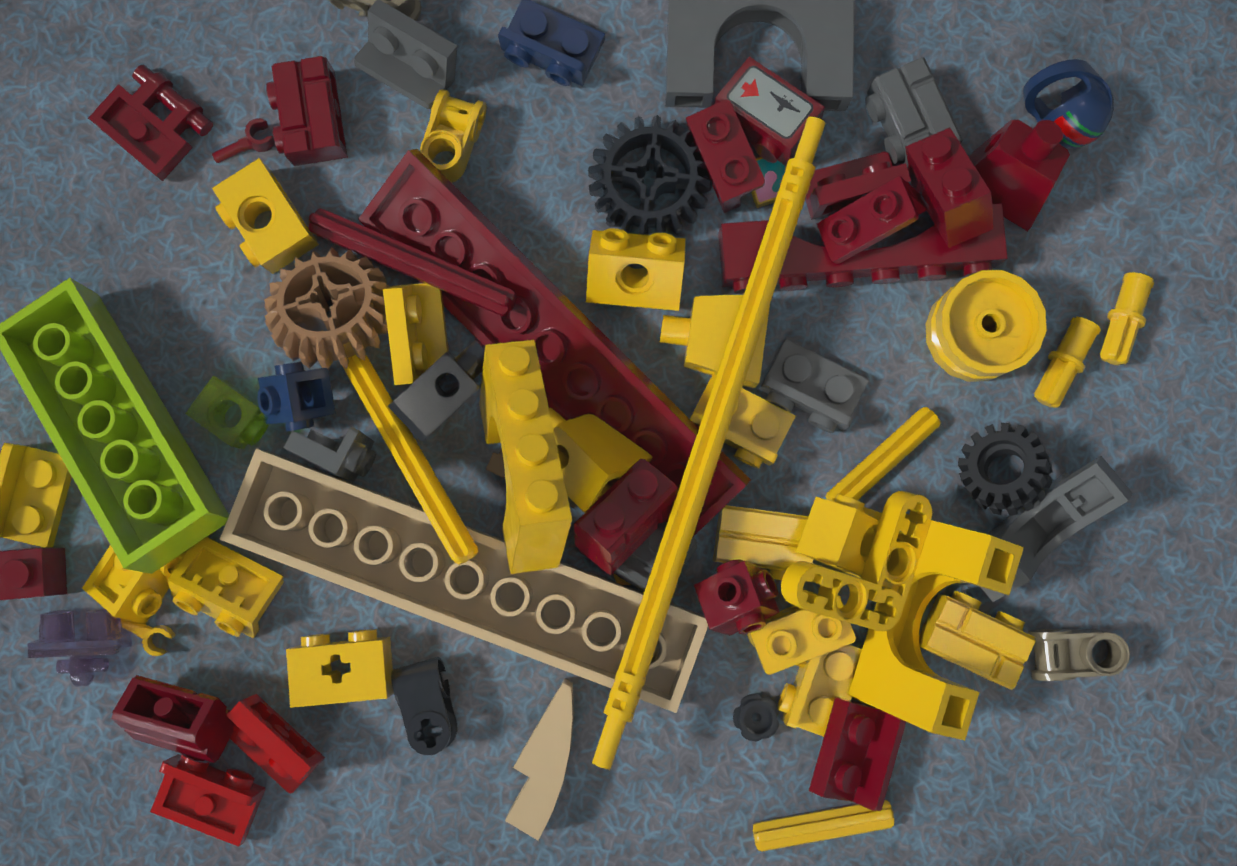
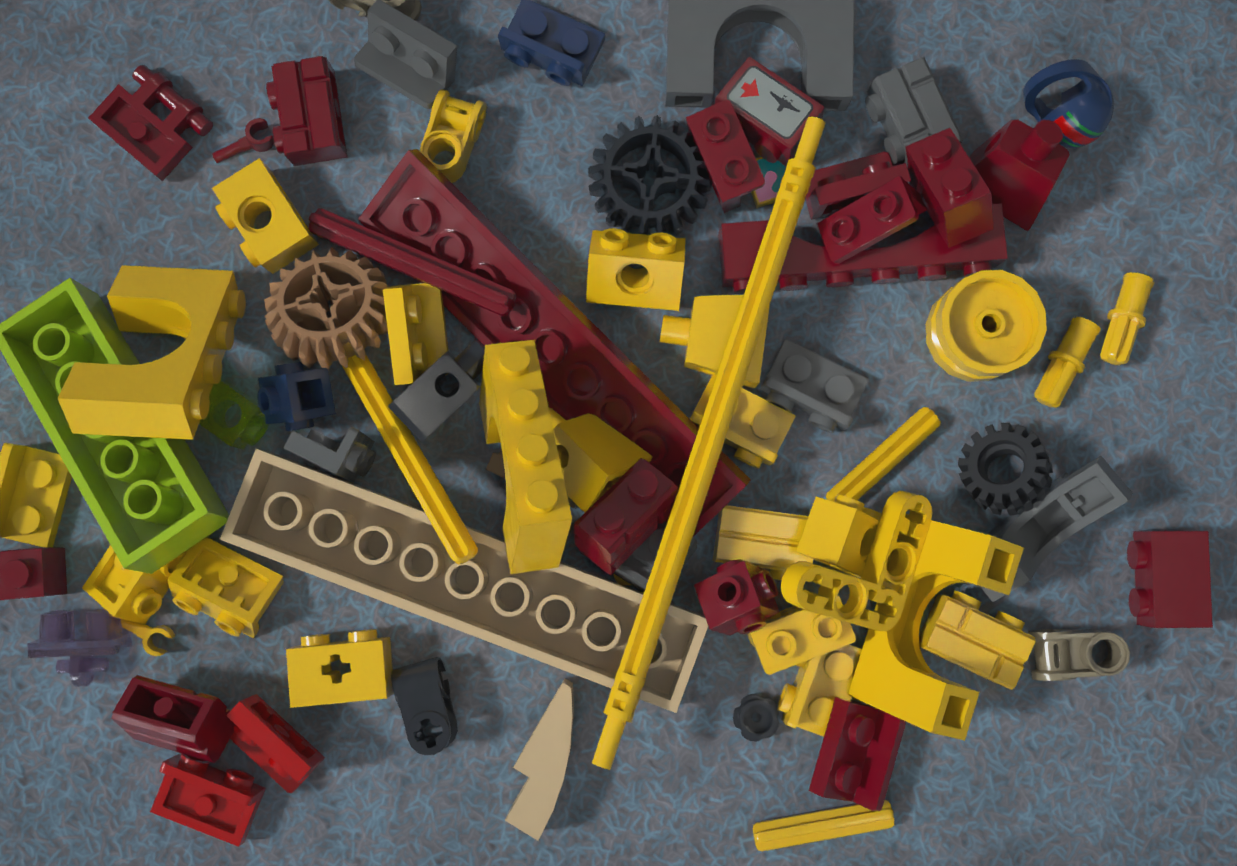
none -> yellow arch [58,265,246,440]
none -> dark red brick [1127,531,1213,628]

